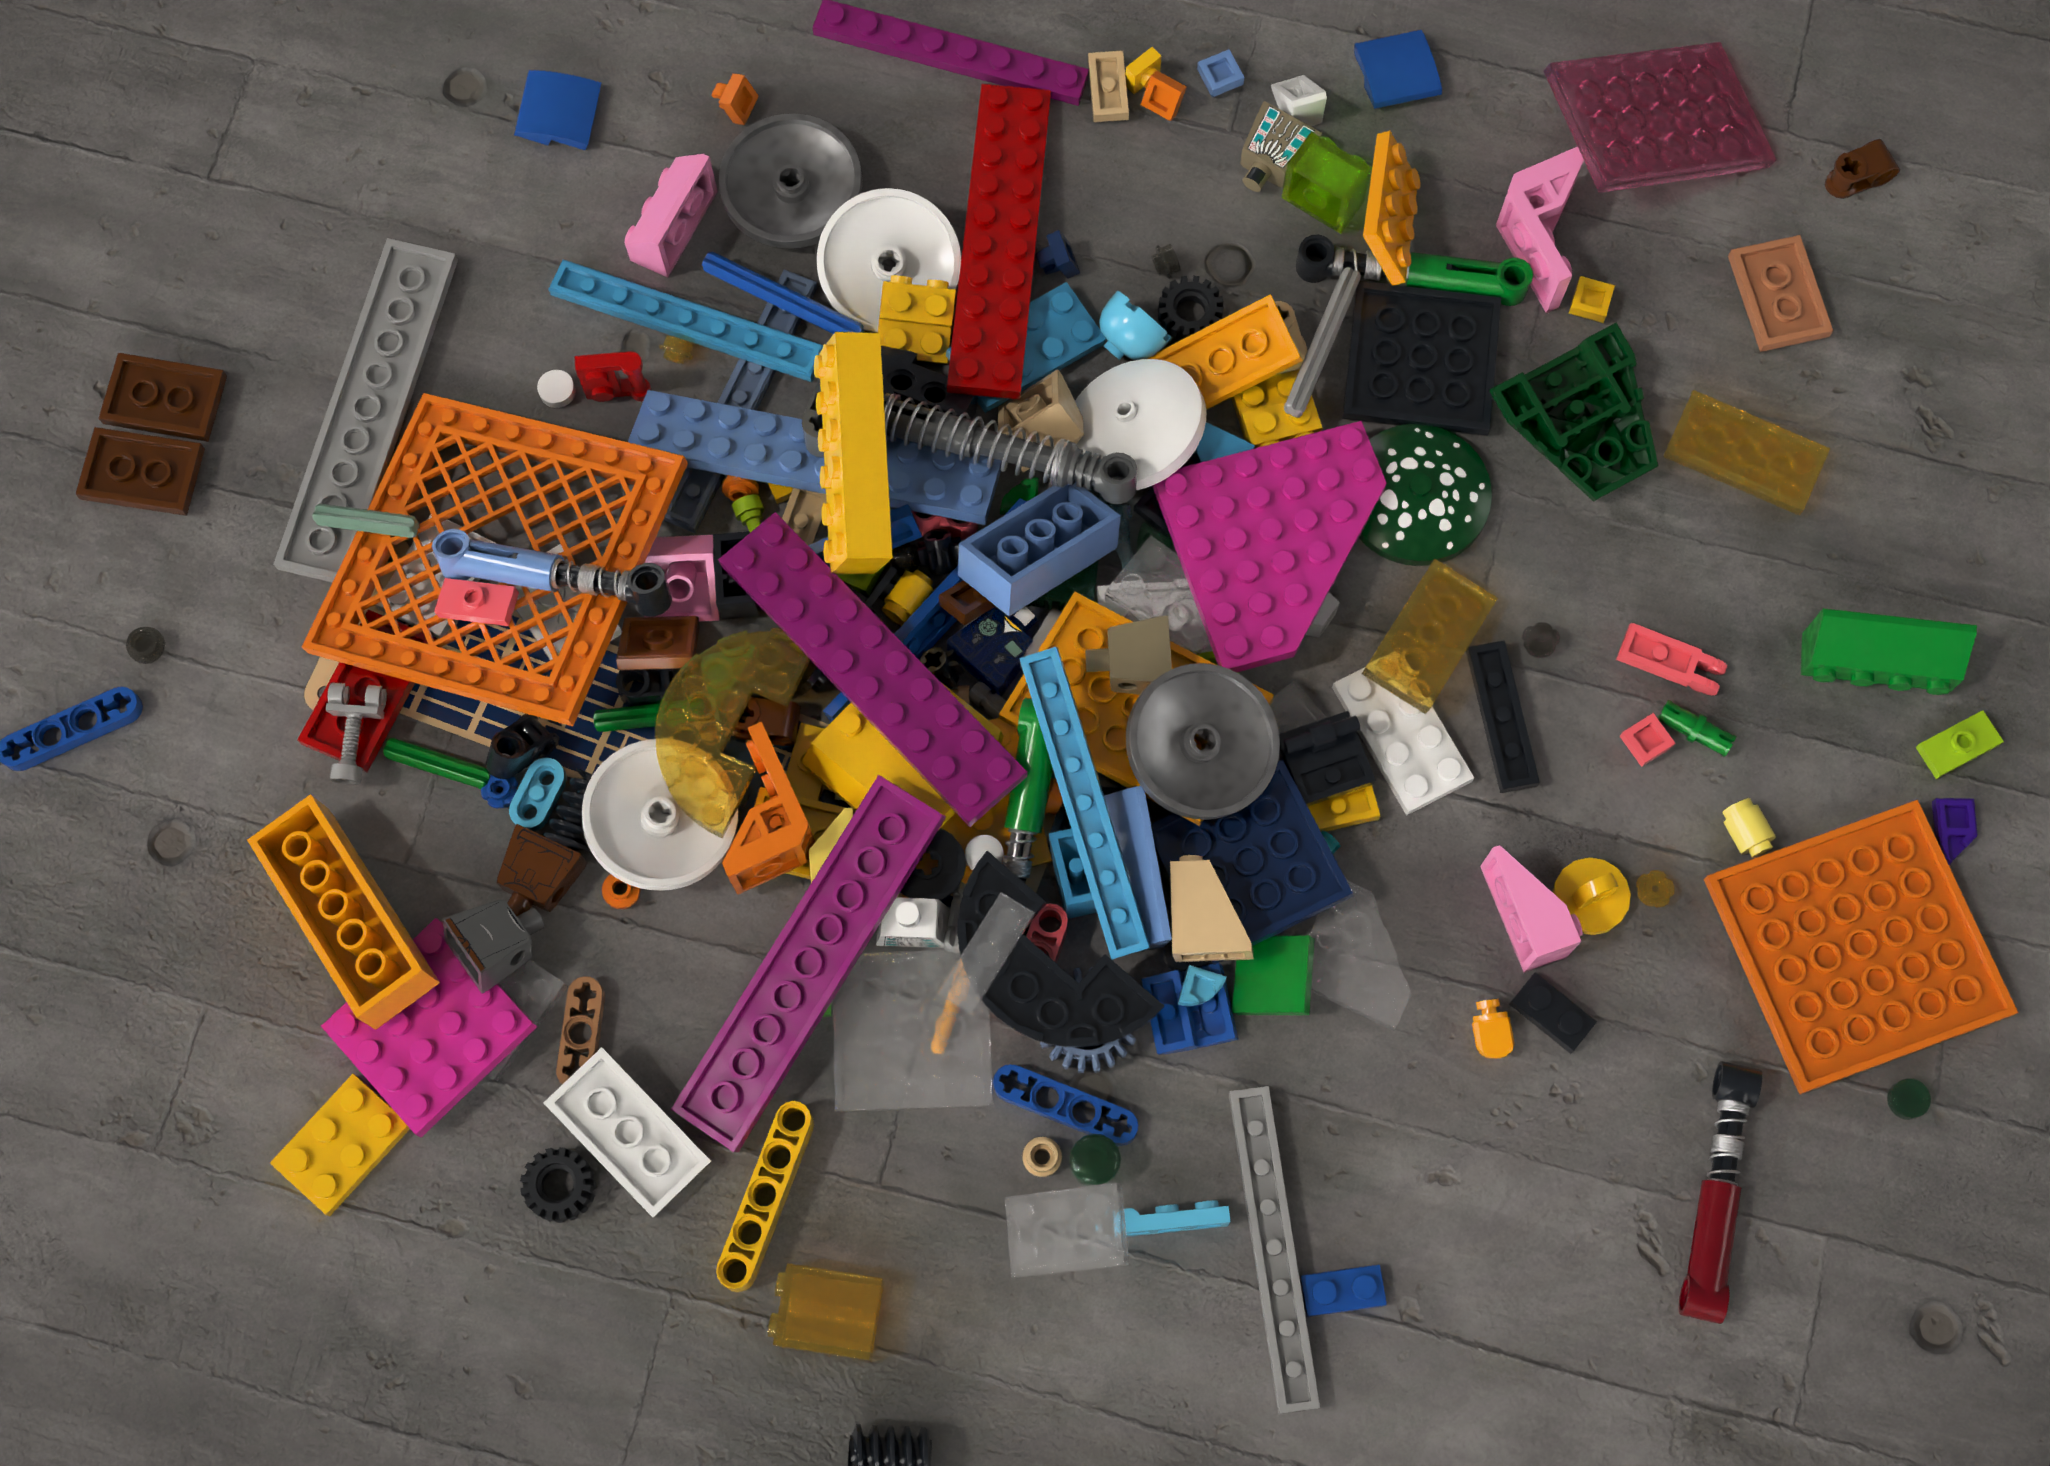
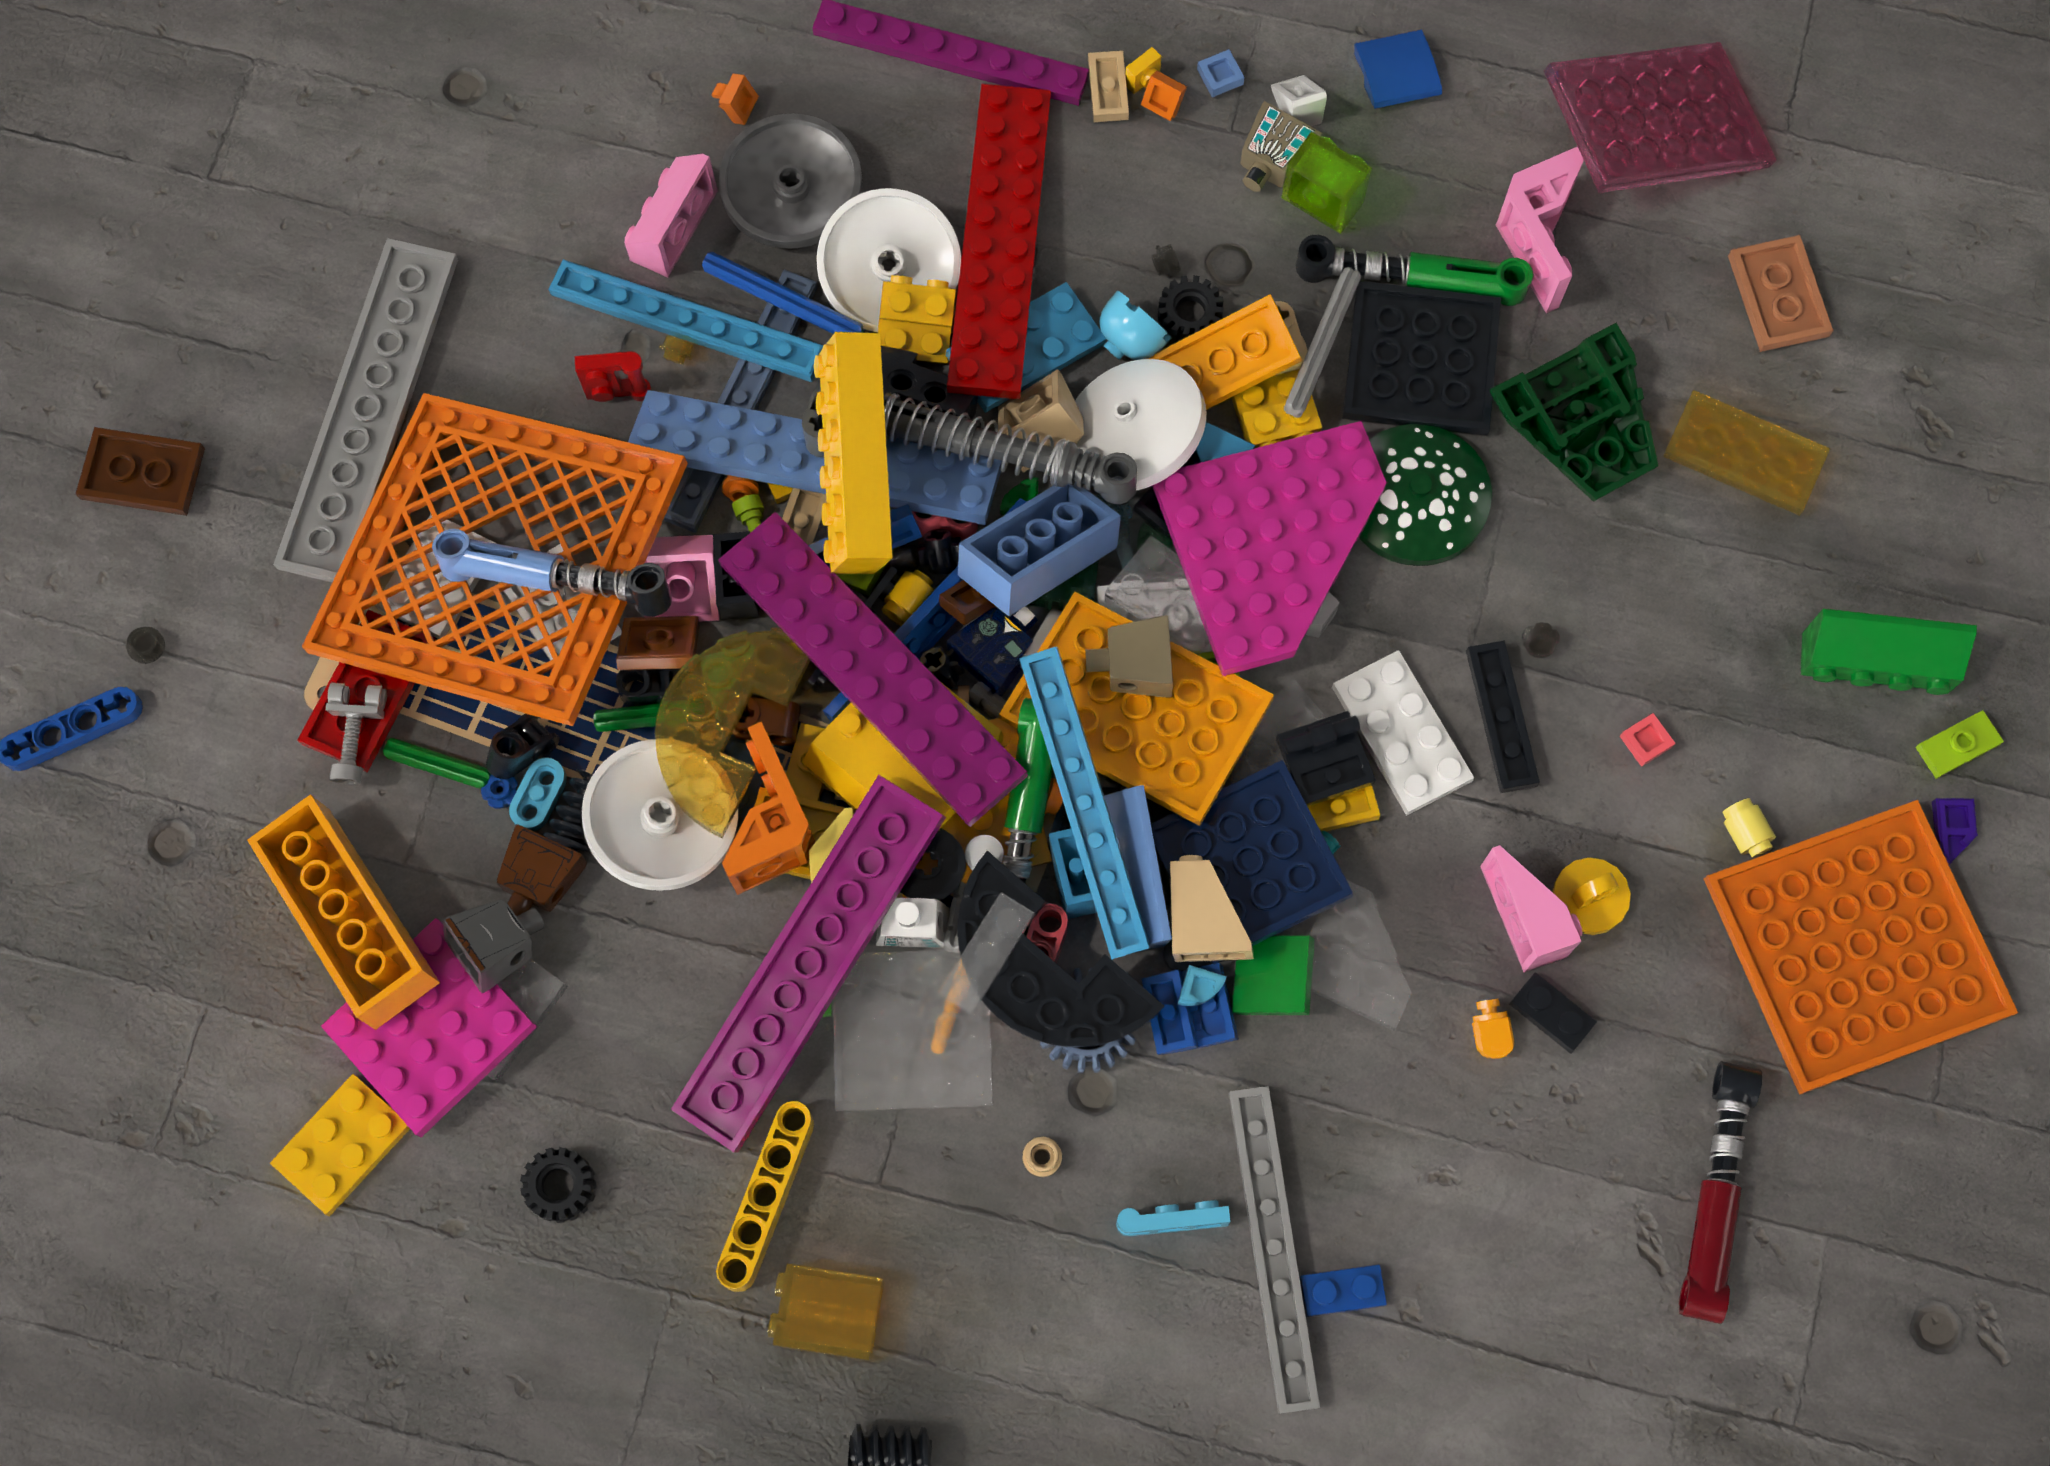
reddish brown plate [98,353,227,442] -> none
sand green axle [312,504,419,538] -> none
coral plate [434,578,519,626] -> none
blue slope [514,70,601,150] -> none
white tile [537,370,576,408] -> none
white plate [543,1047,711,1218] -> none
medium nougat beam [556,976,605,1084] -> none
orange plate [602,874,641,909] -> none
blue beam [993,1064,1138,1146] -> none
clear plate [1005,1183,1129,1278] -> none
dark blue tile [1035,230,1080,279] -> none
clear green head [1069,1133,1121,1188] -> none
flat silver dish [1126,663,1280,820] -> none
clear yellow plate [1361,559,1498,714] -> none
light orange plate [1363,130,1421,286] -> none
yellow plate [1569,276,1615,323] -> none
coral hinge [1616,623,1727,696] -> none
clear yellow plate [1636,870,1675,908] -> none
green pin [1658,700,1737,757] -> none
reddish brown piece [1825,139,1900,199] -> none
clear green tile [1887,1079,1931,1120] -> none

